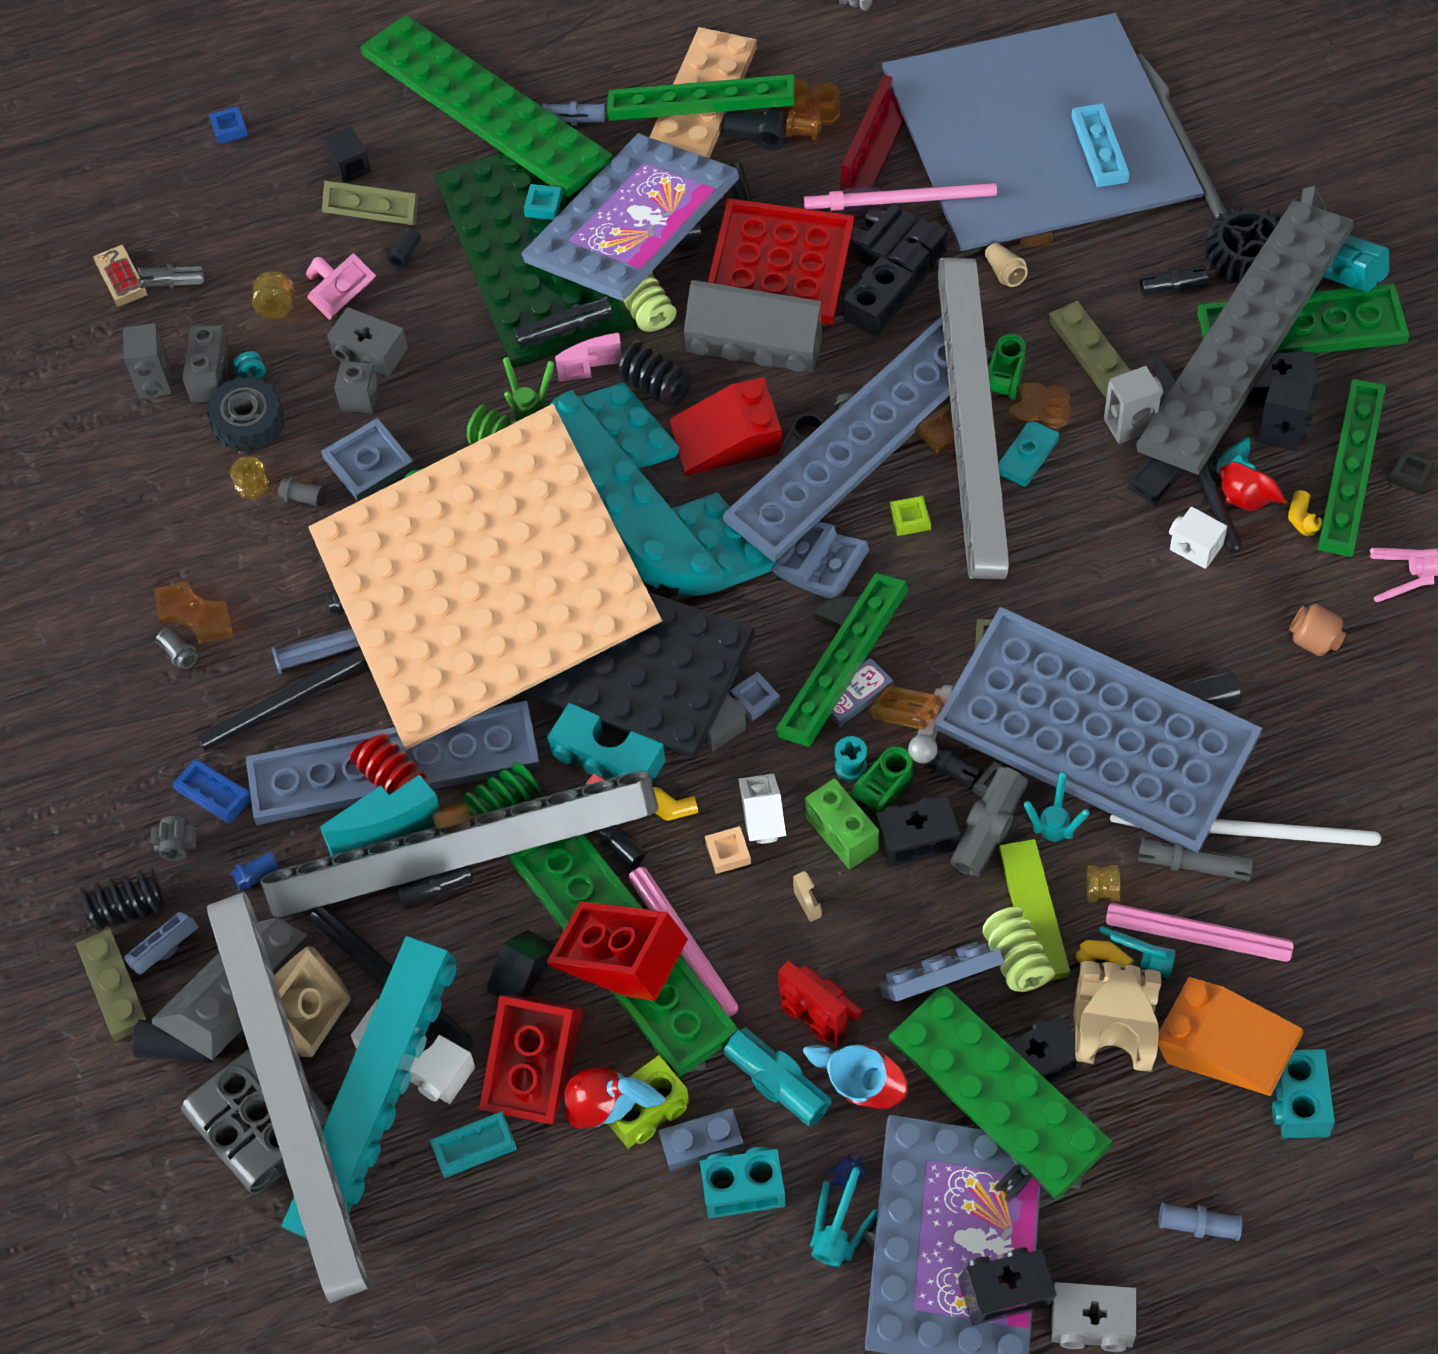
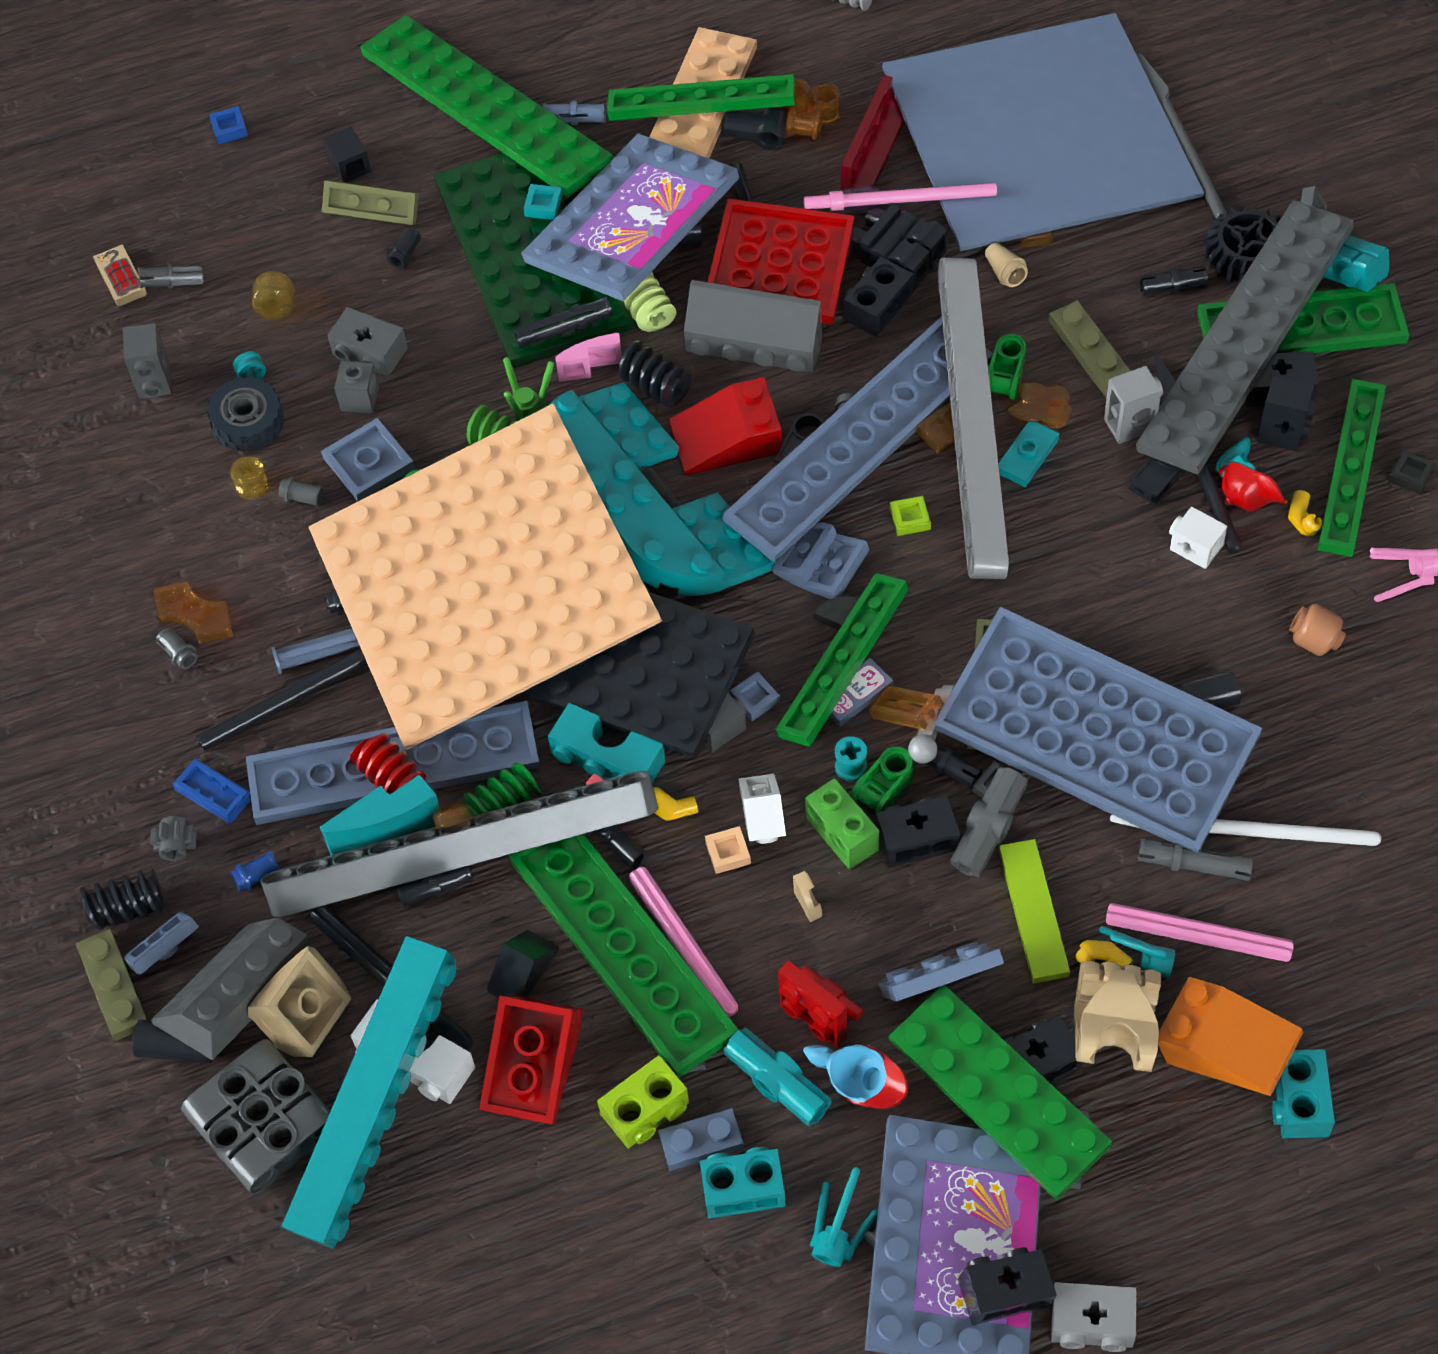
dark grey brick [183,325,230,402] -> none
light grey beam [207,892,370,1303] -> none
bright pink plate [306,253,376,320] -> none
teal plate [430,1111,517,1178] -> none
red slope [547,901,688,1001] -> none
red hair [564,1068,665,1129] -> none
clear blue plate [830,1154,868,1190] -> none
yellowish green piece [982,907,1055,992] -> none
black bush [994,1163,1033,1203] -> none
teal plant [1024,771,1090,842] -> none
medium azure plate [1071,103,1130,187] -> none
clear yellow wheel [1086,864,1120,902] -> none
sand blue pin [1158,1203,1243,1241] -> none

